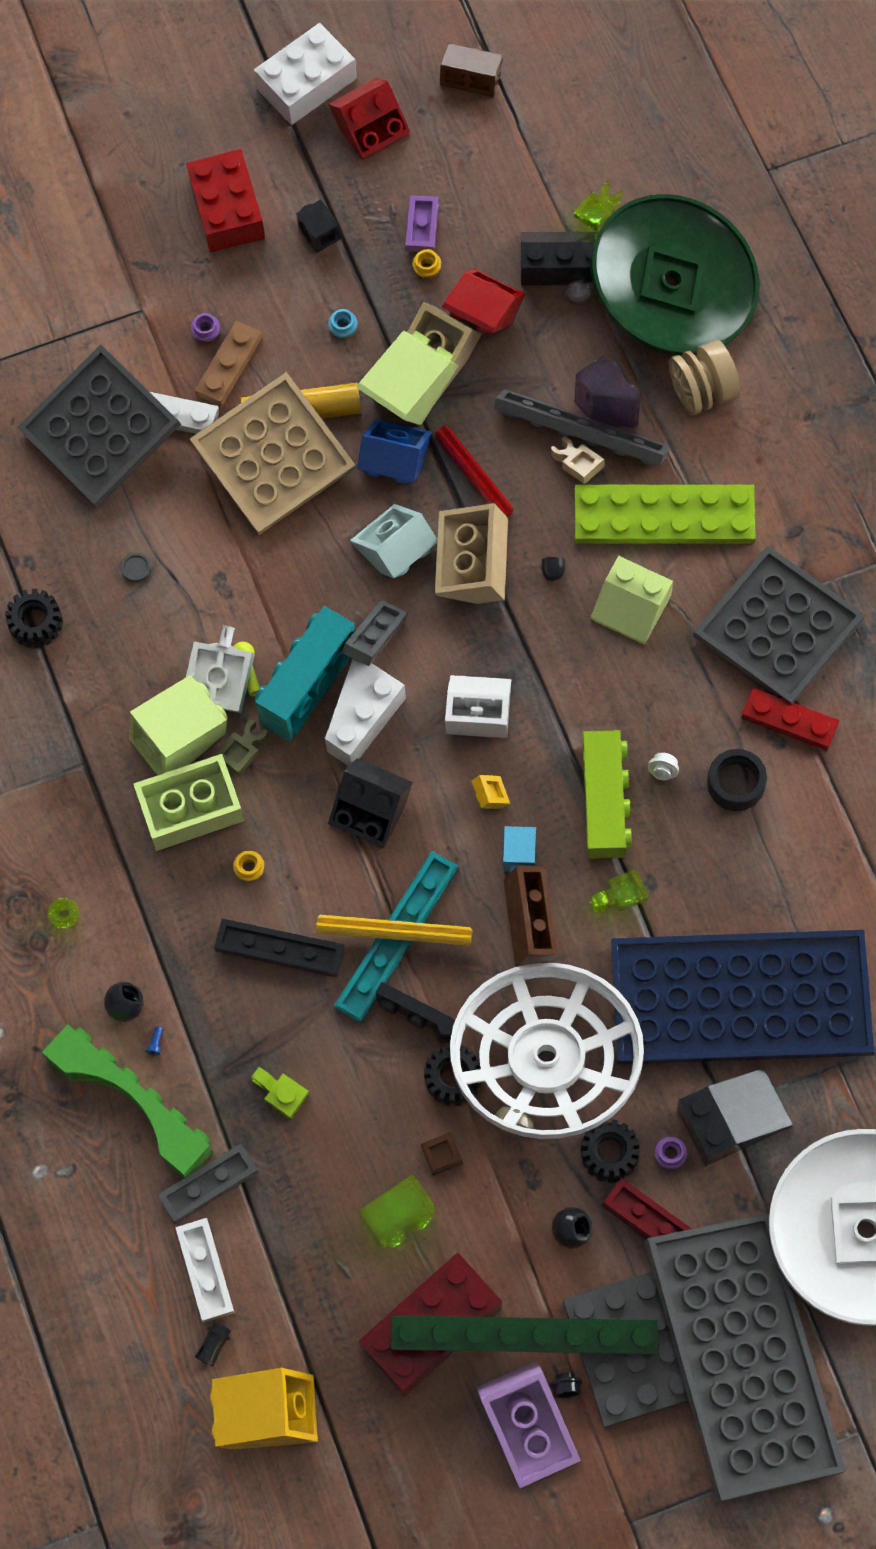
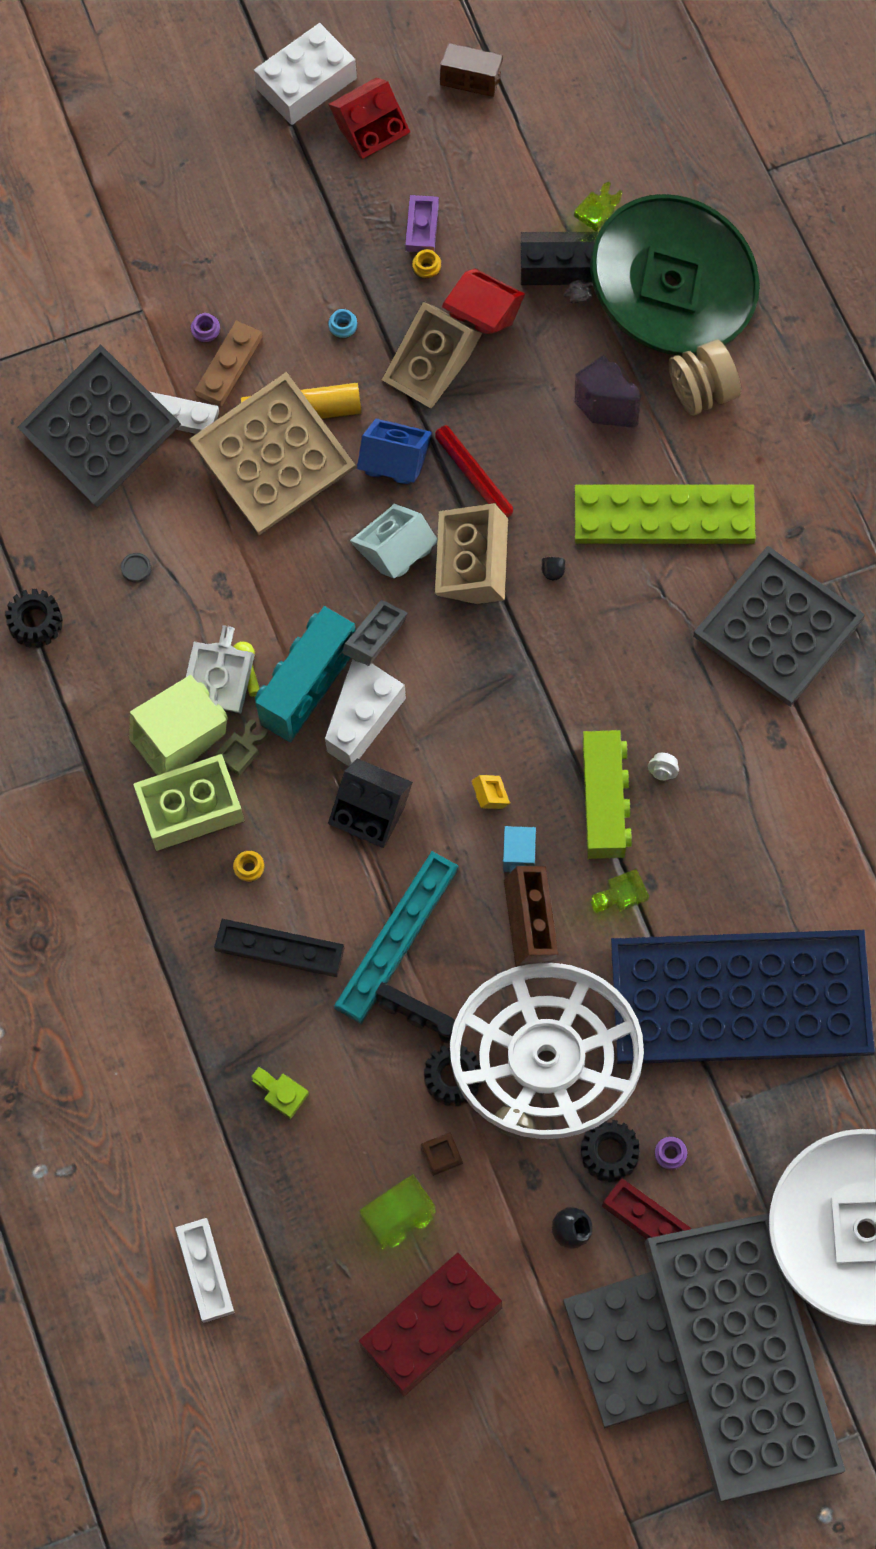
bright green arch [42,1024,213,1179] -> none
clear neon green plate [48,897,80,928] -> none
black piece [104,982,144,1022] -> none
blue piece [146,1026,163,1056] -> none
dark grey plate [158,1144,258,1224] -> none
red brick [186,149,265,253] -> none
black pin [195,1322,231,1367] -> none
yellow slope [210,1368,318,1450] -> none
black brick [296,199,341,253] -> none
yellow axle [316,915,473,946] -> none
yellowish green slope [356,330,459,425] -> none
dark green plate [390,1315,658,1355] -> none
white slope [445,675,511,738] -> none
lavender slope [476,1360,581,1488] -> none
dark grey plate [494,389,670,466] -> none
black plate [550,1372,583,1399] -> none
tan plate [551,437,605,484] -> none
yellowish green slope [590,556,673,645] -> none
slope [677,1068,793,1166] -> none
black tyre [707,749,767,811] -> none
red plate [741,688,839,751] -> none

